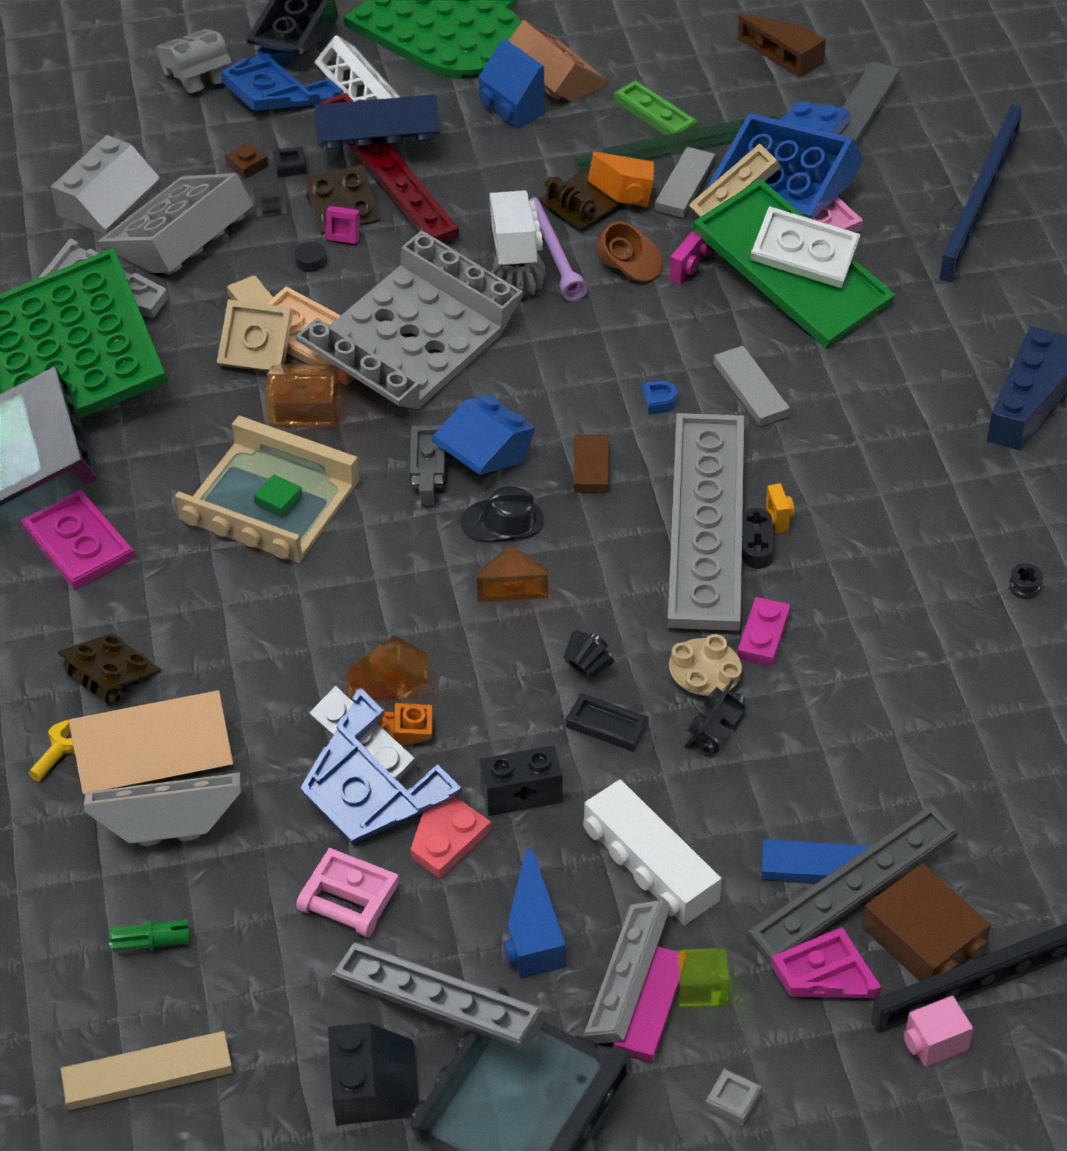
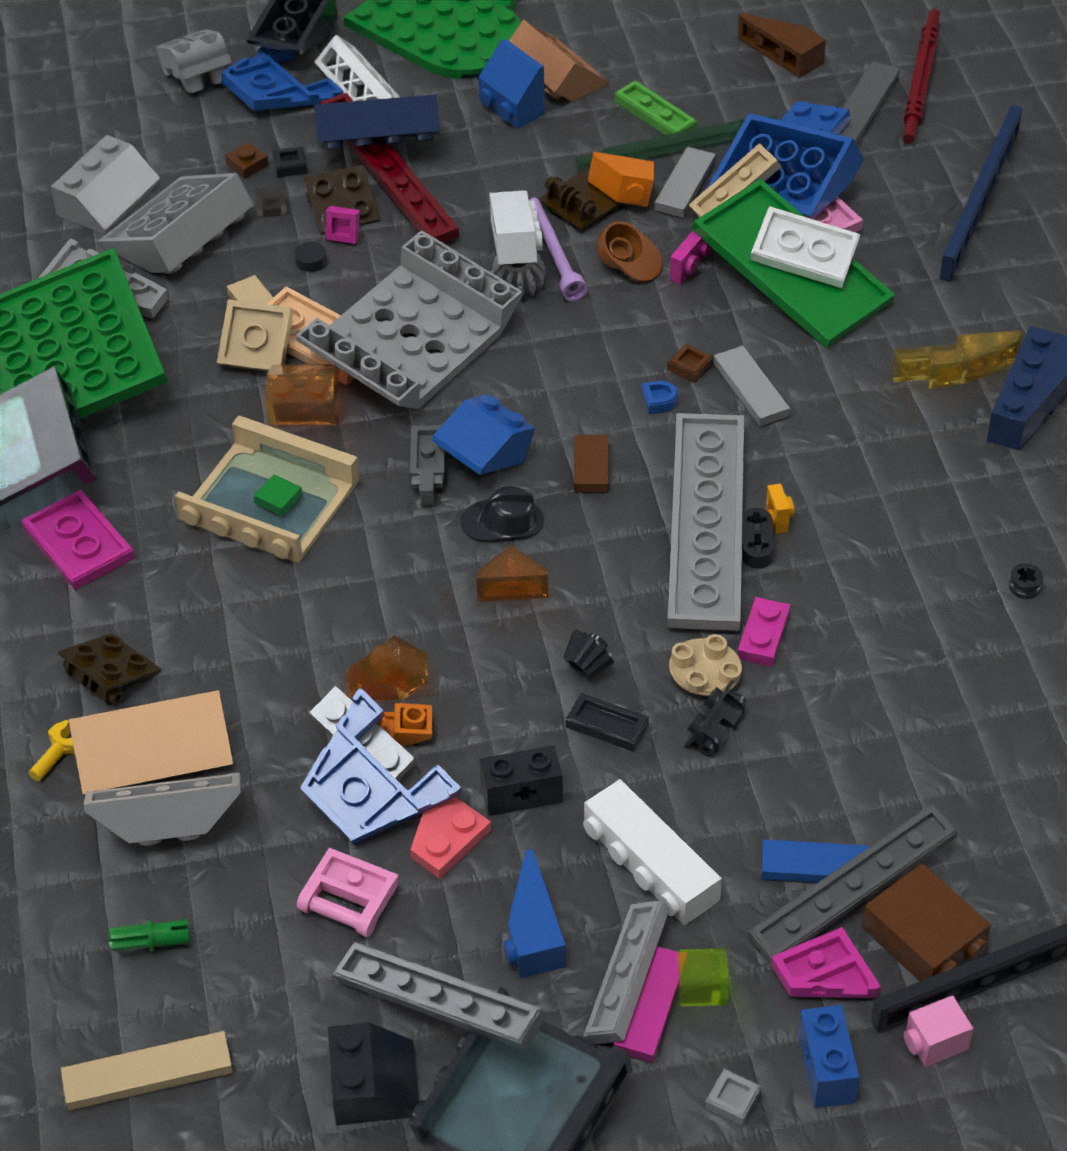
none -> reddish brown tile [667,343,713,383]
none -> blue brick [798,1005,860,1108]
none -> clear yellow slope [891,330,1023,389]
none -> dark red axle [903,9,940,144]

